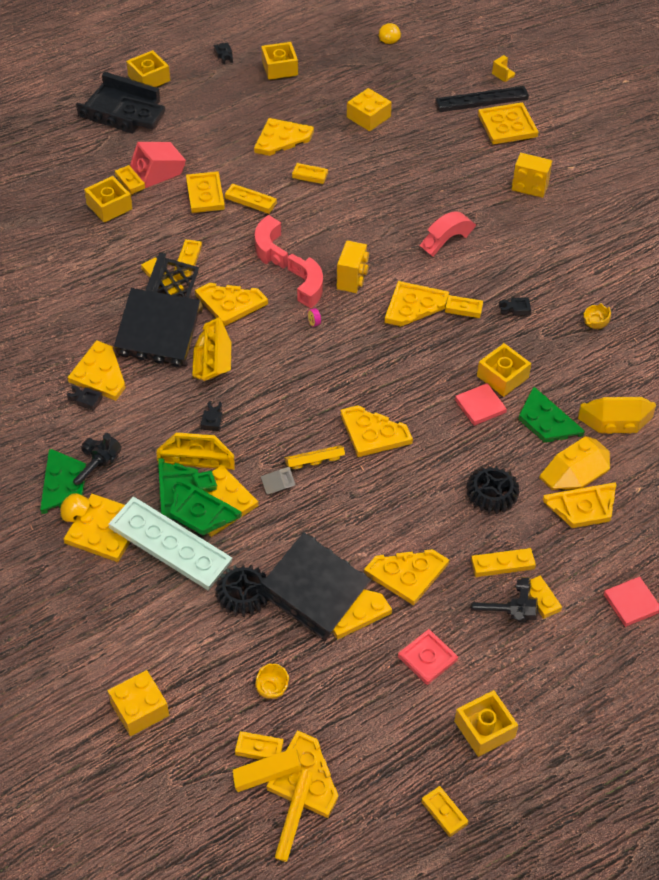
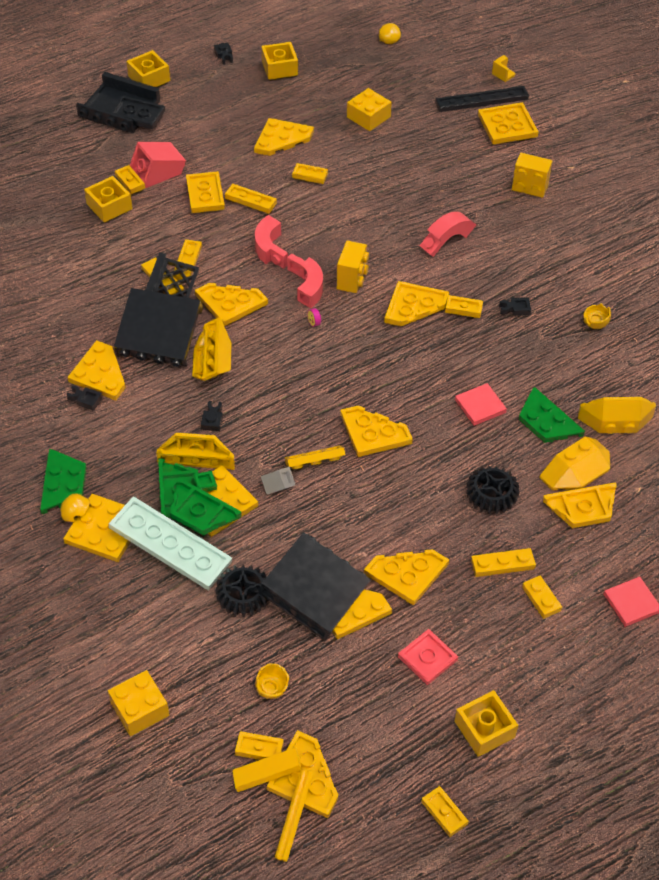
black piece [73,433,121,485] -> none
black piece [470,577,538,623] -> none
yellow brick [477,343,531,397] -> none

